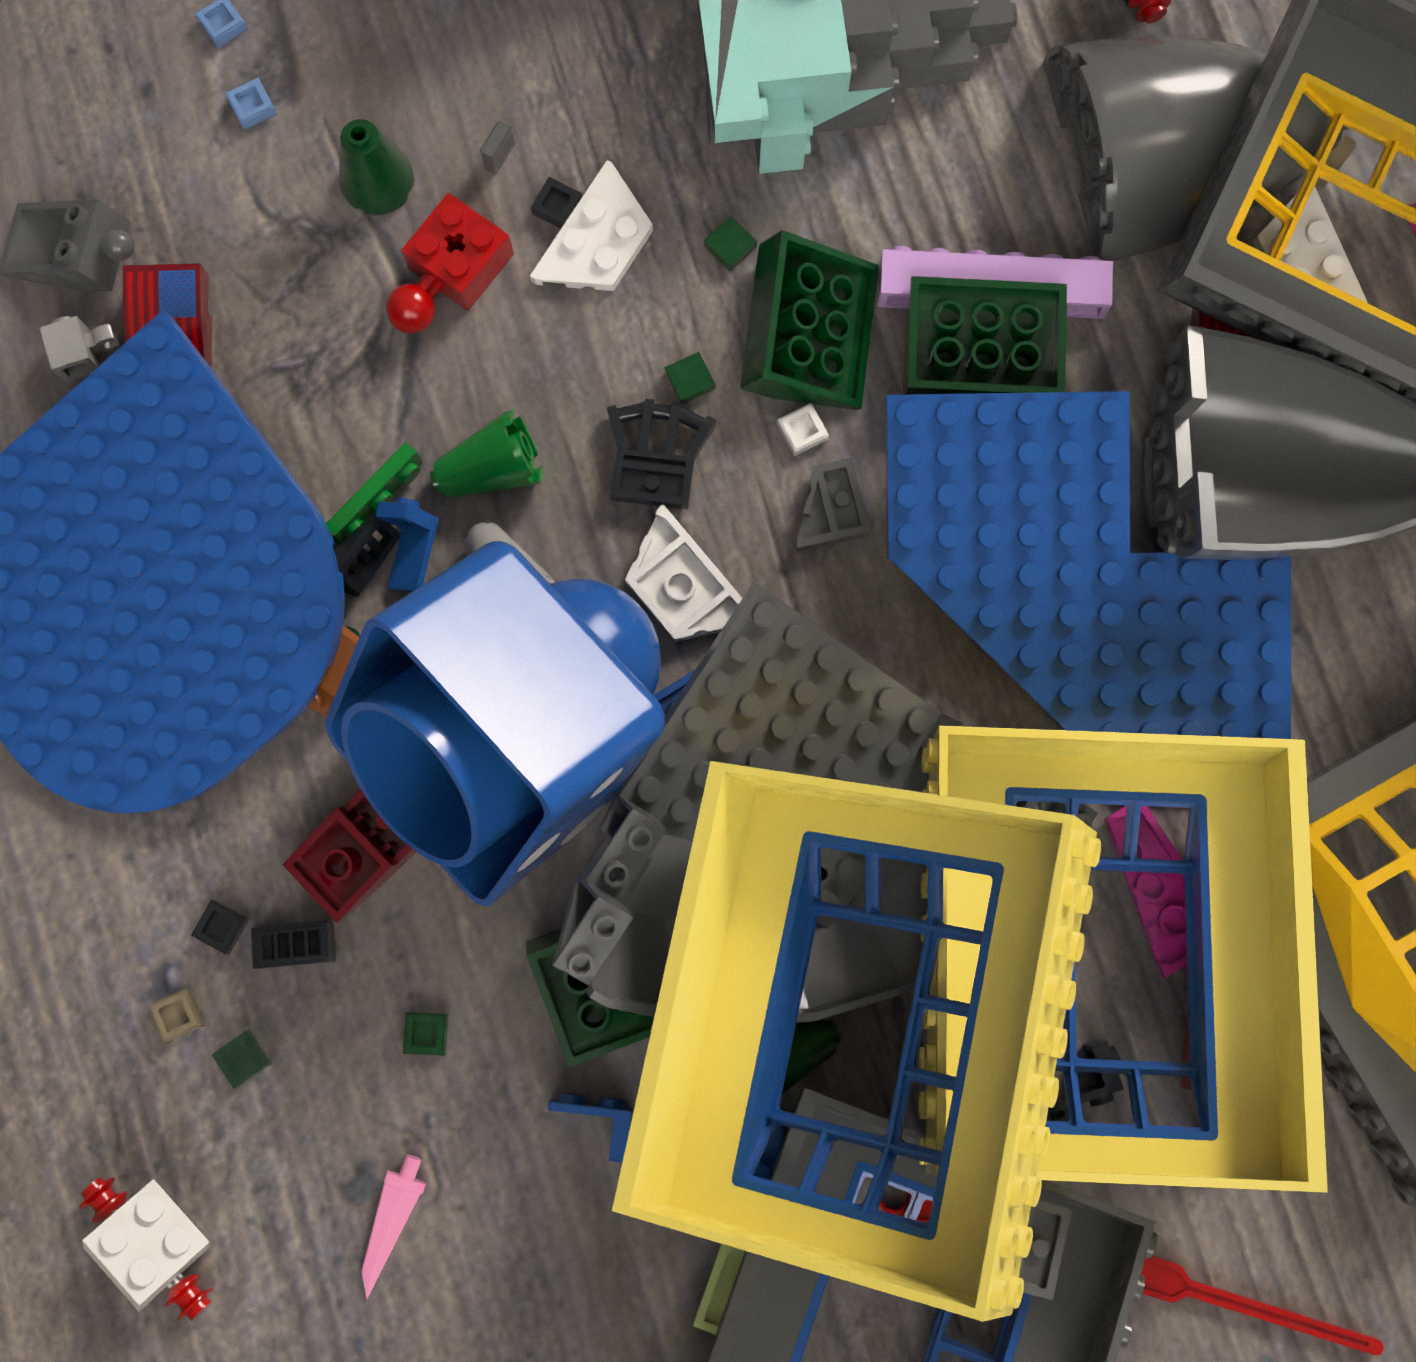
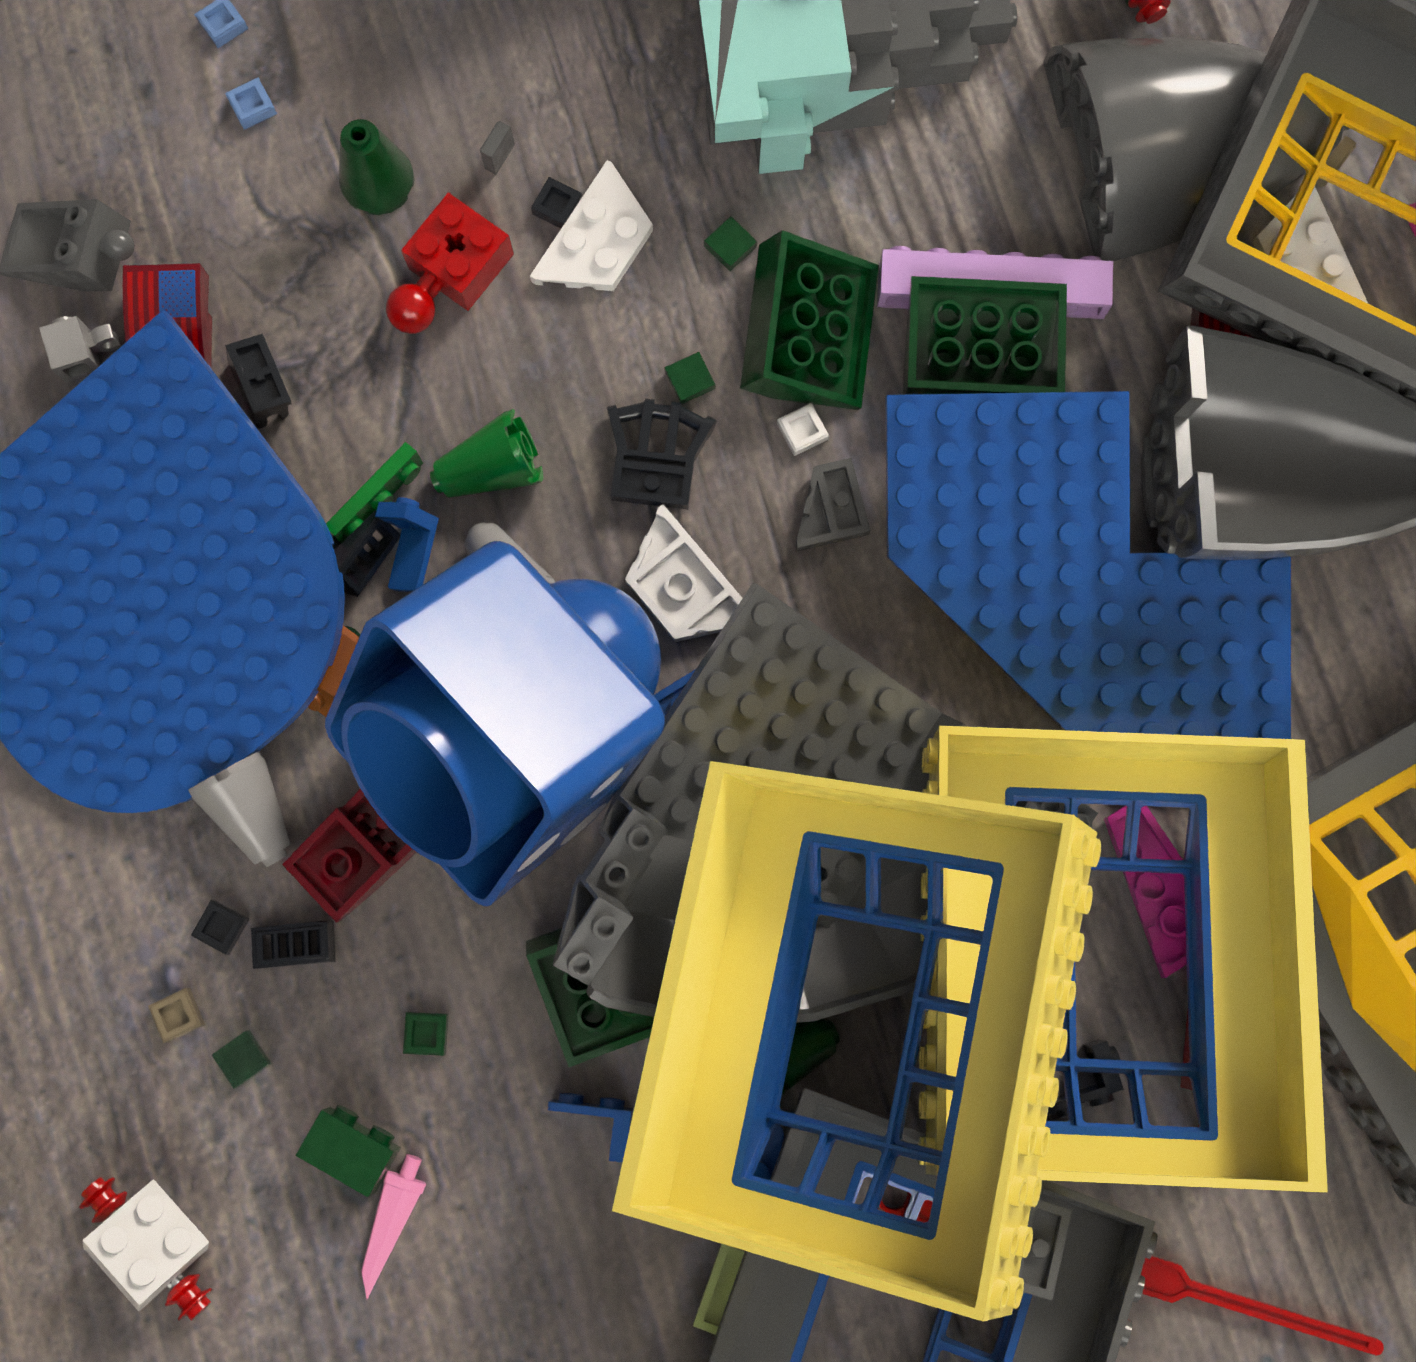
none -> light grey cone [188,751,291,867]
none -> black hinge [225,333,292,429]
none -> dark green brick [295,1105,401,1197]

